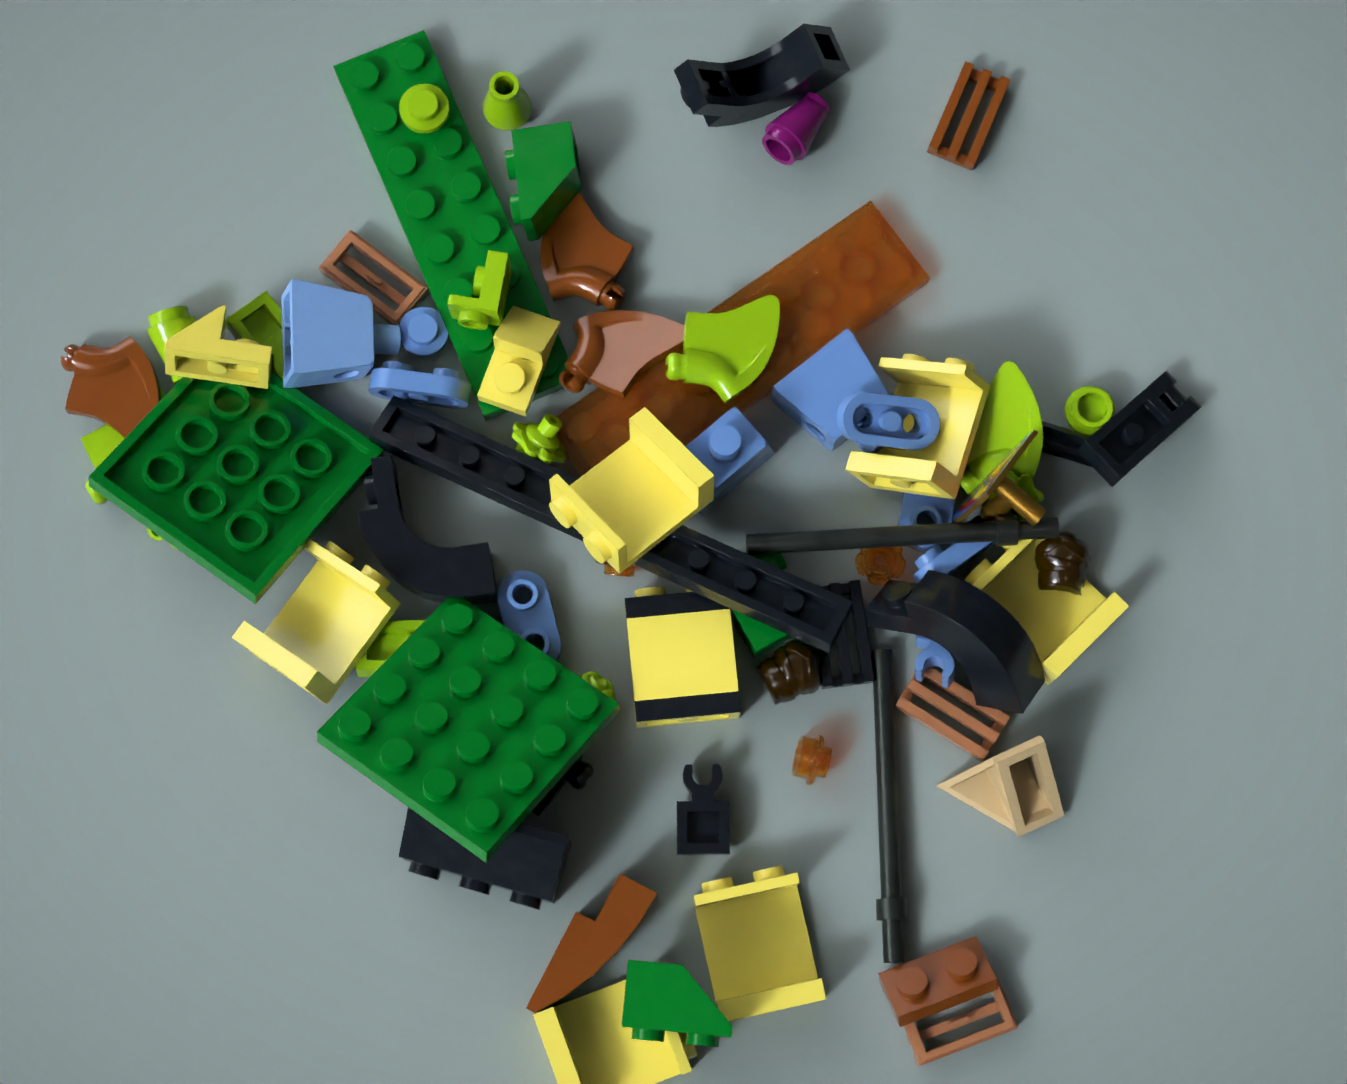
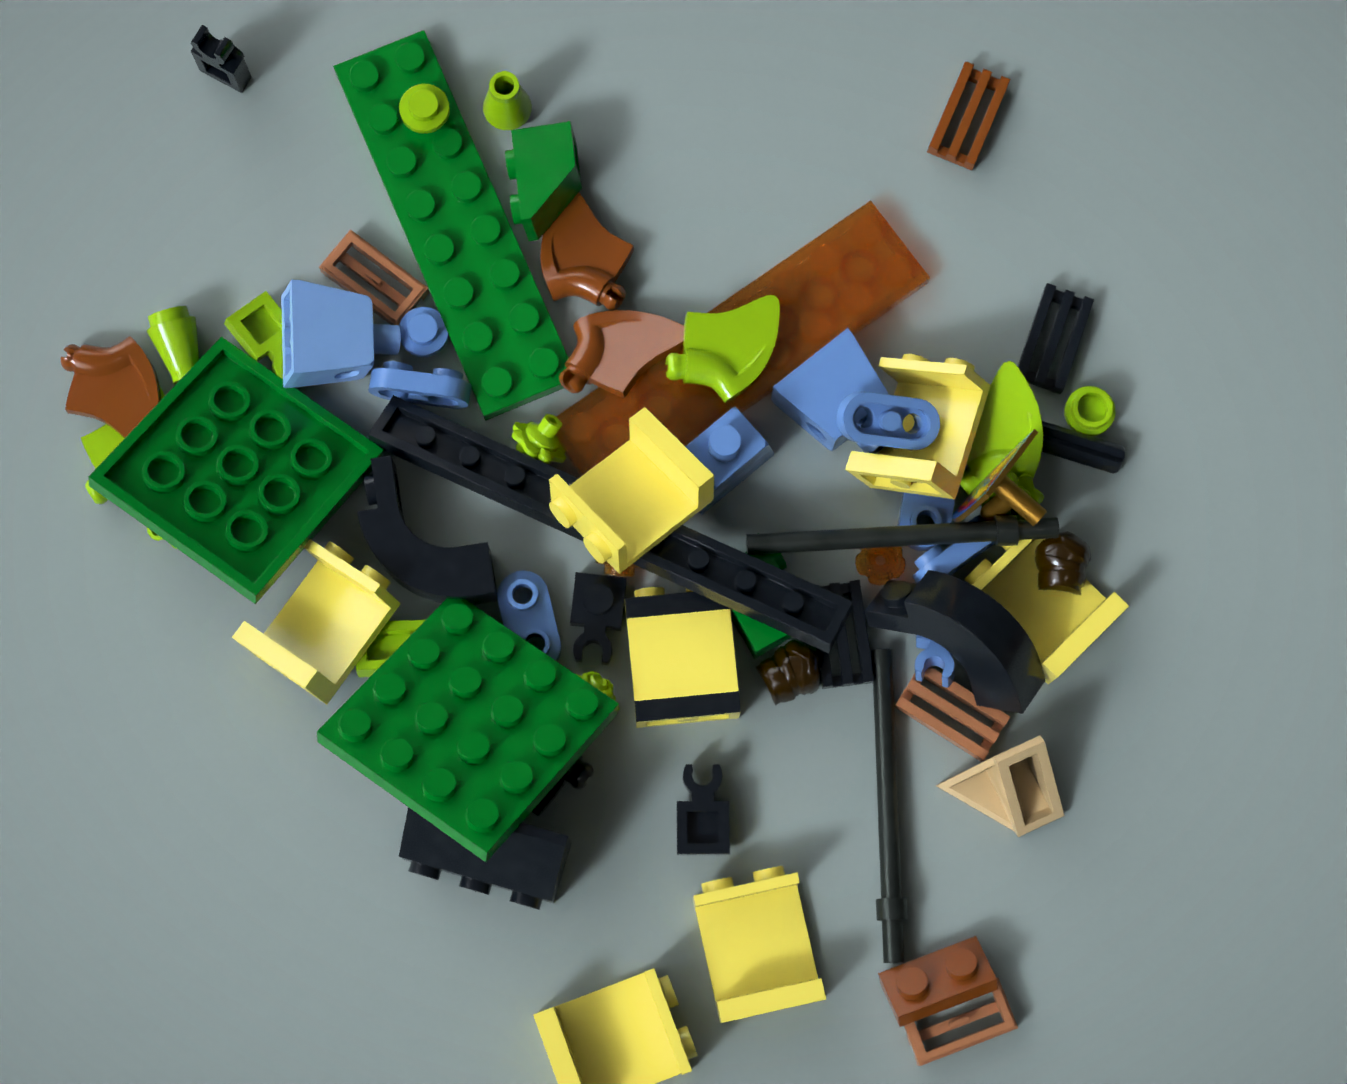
light yellow slope [164,305,272,389] -> none
lime bracket [447,250,512,330] -> none
light yellow slope [477,306,561,417] -> none
dark orange slope [526,874,658,1013] -> none
green slope [621,960,732,1047] -> none
black arch [674,23,850,127] -> none
magenta cone [762,92,830,165] -> none
clear orange plate [792,735,832,785] -> none
black plate [1077,371,1202,487] -> none
none -> black plate [191,25,252,93]
none -> black plate [570,572,627,665]
none -> black tile [1017,283,1094,394]

